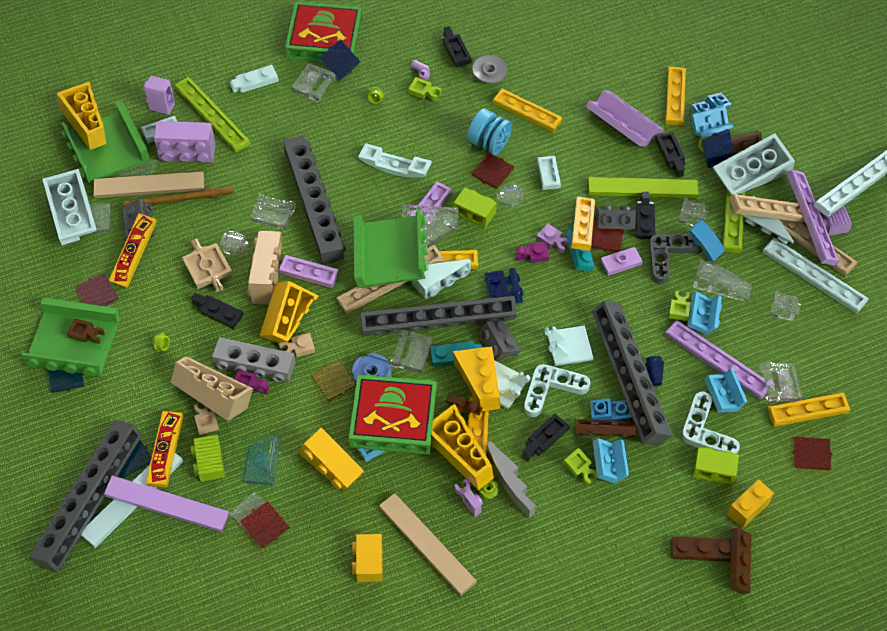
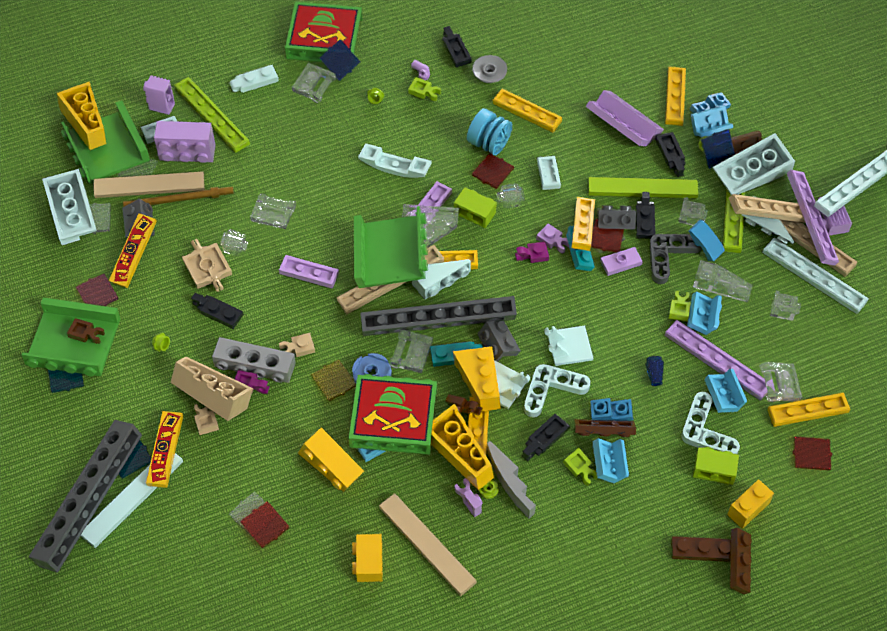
lavender tile [104,476,229,532] -> none
lime brick [191,434,225,482] -> none
clear light blue slope [243,435,280,486] -> none
tan wedge [248,231,283,305] -> none
yellow wedge [260,281,318,343] -> none
dark grey brick [283,135,346,264] -> none
clear blue plate [484,268,524,303] -> none
dark grey brick [592,300,672,446] -> none

